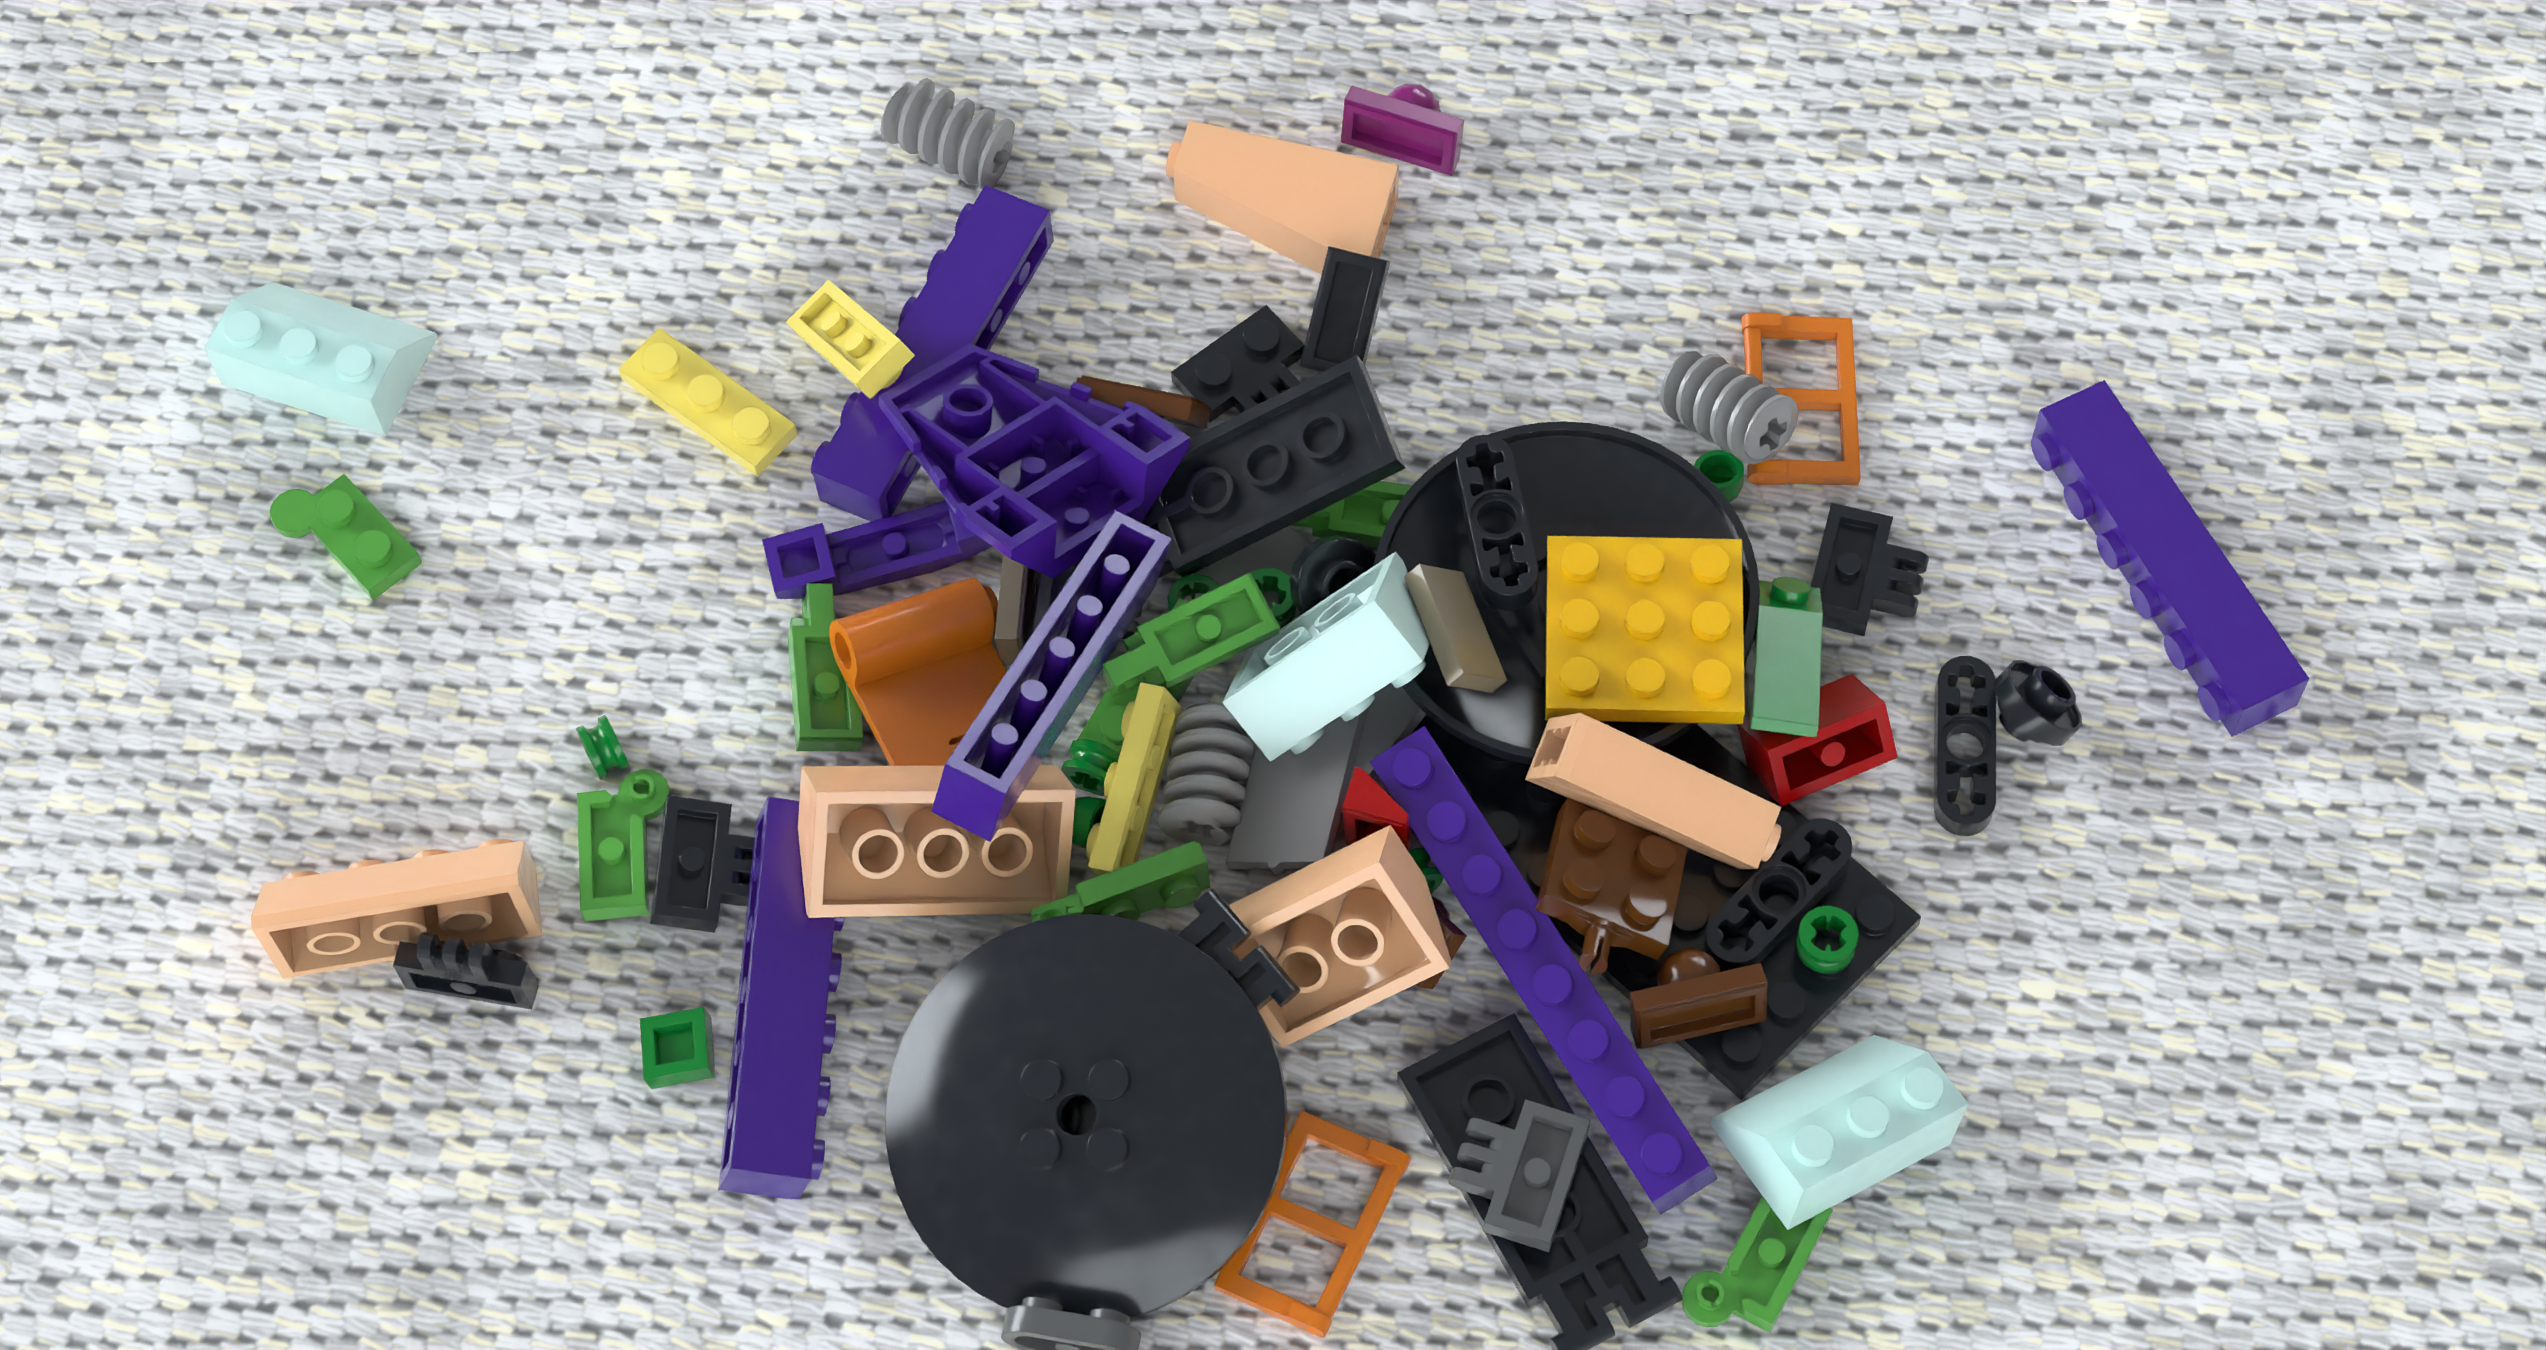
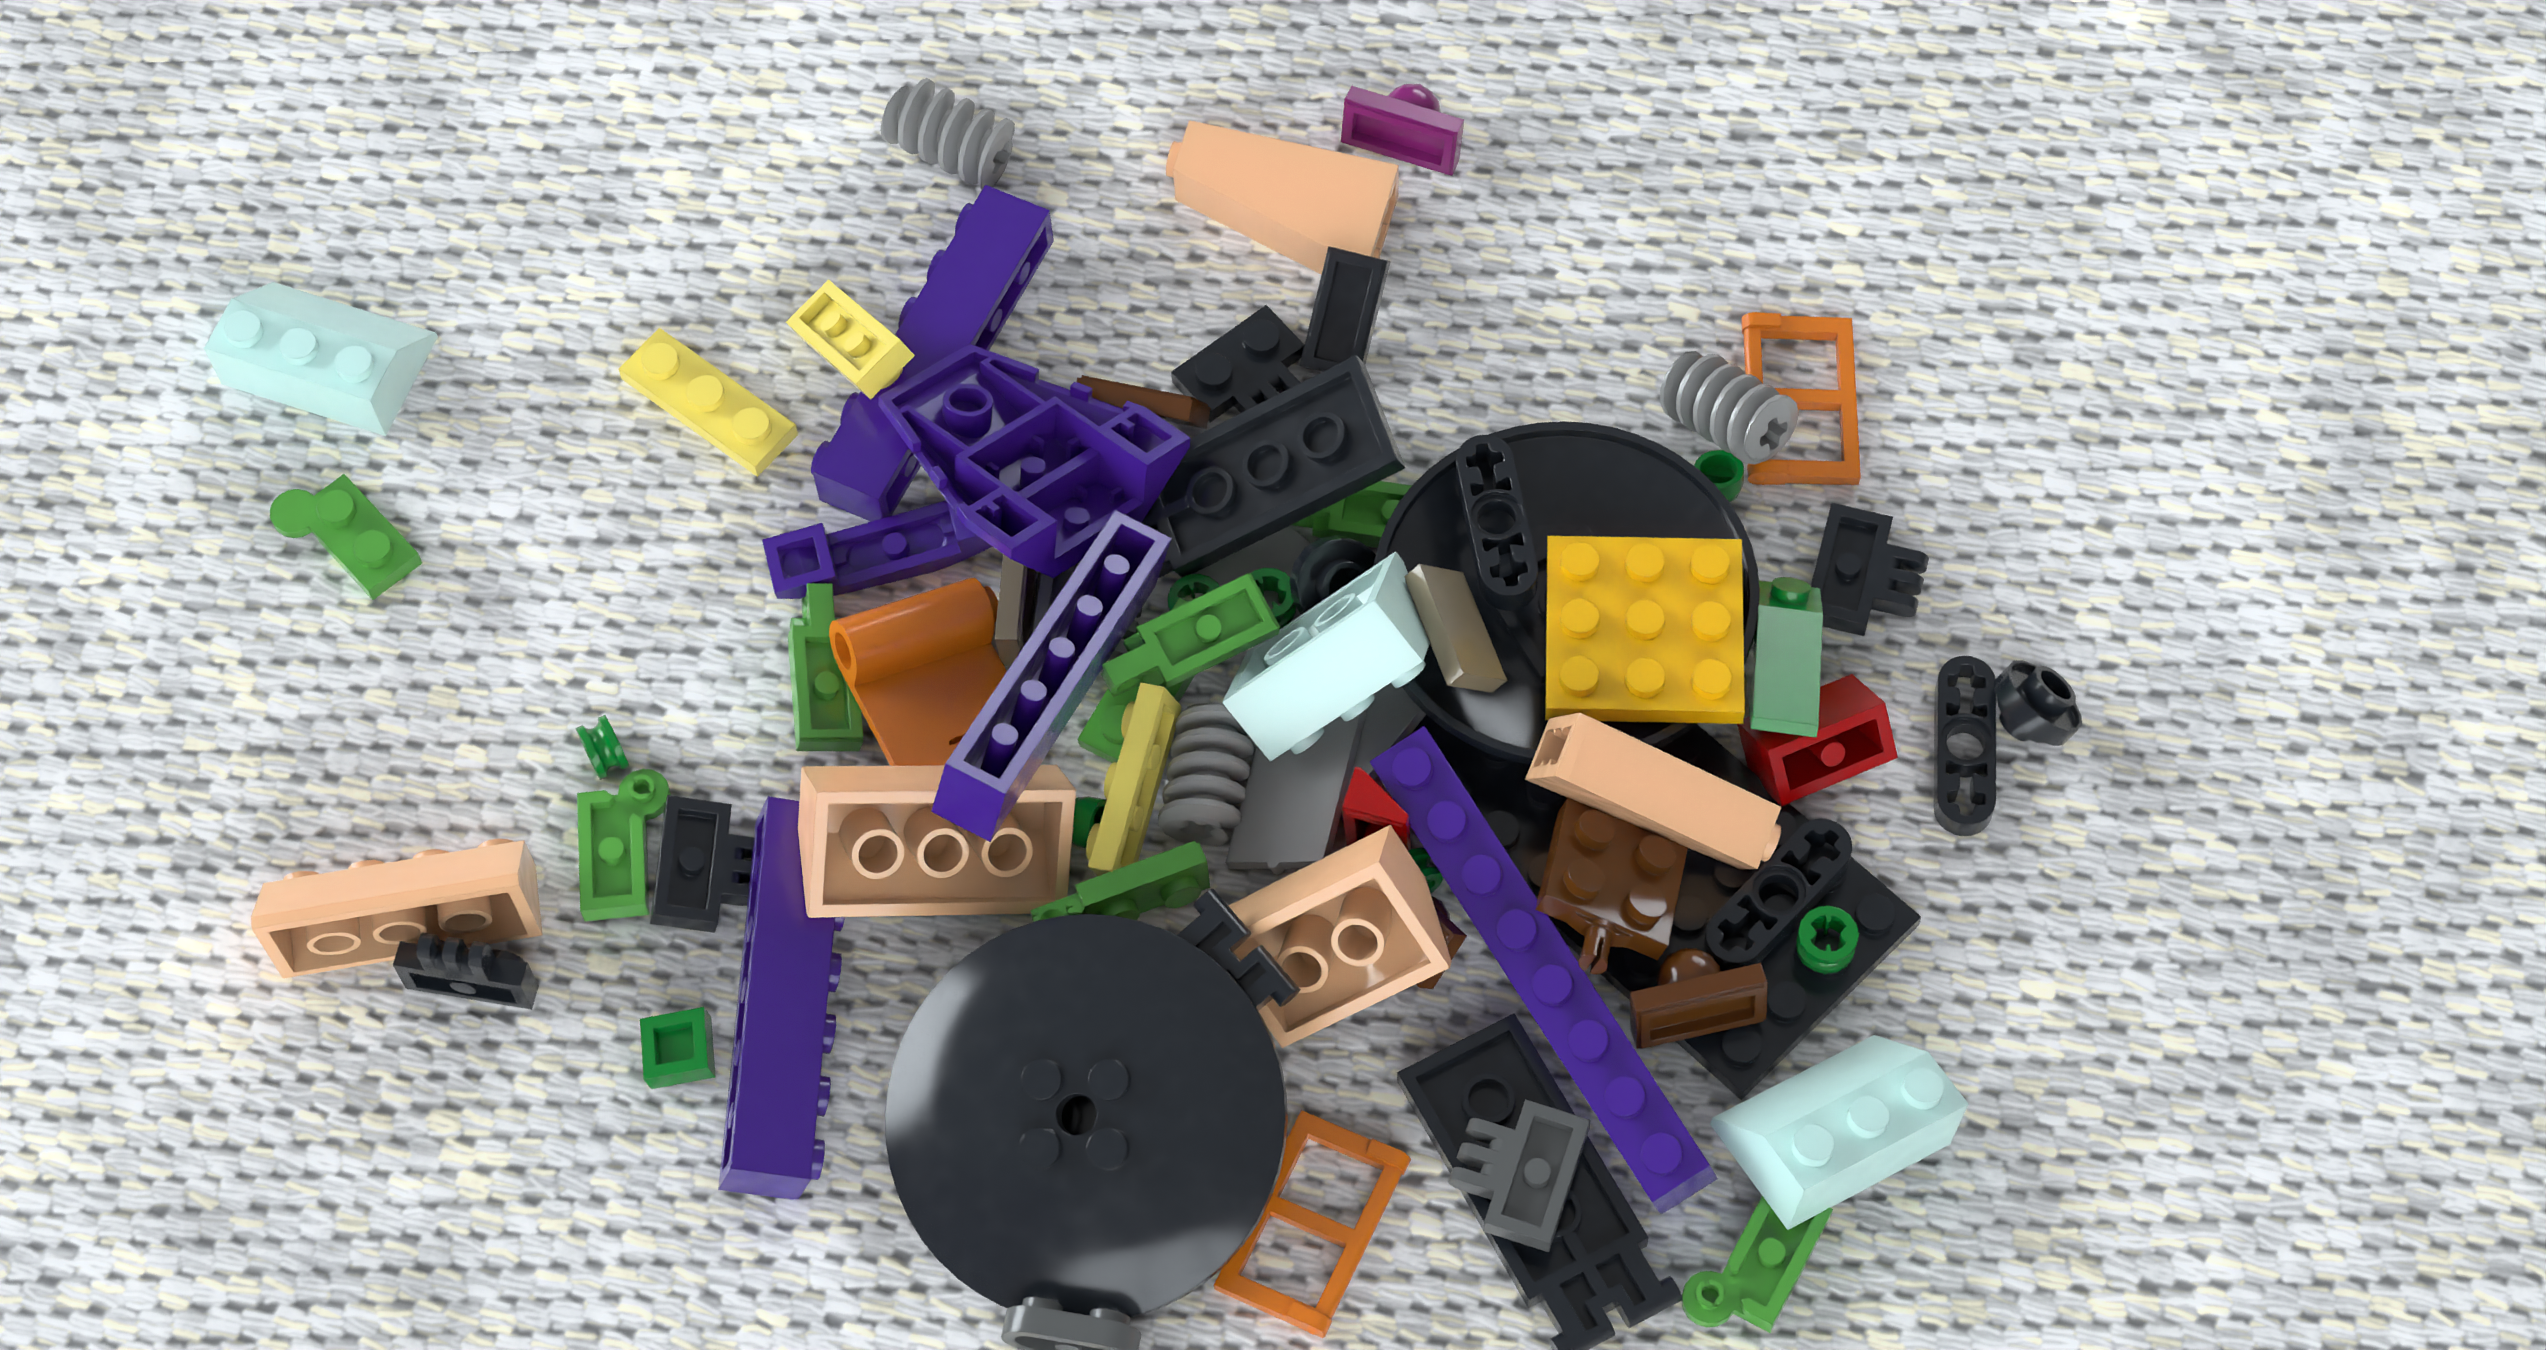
green bush [1061,739,1120,796] -> none
dark purple brick [2031,380,2309,737] -> none

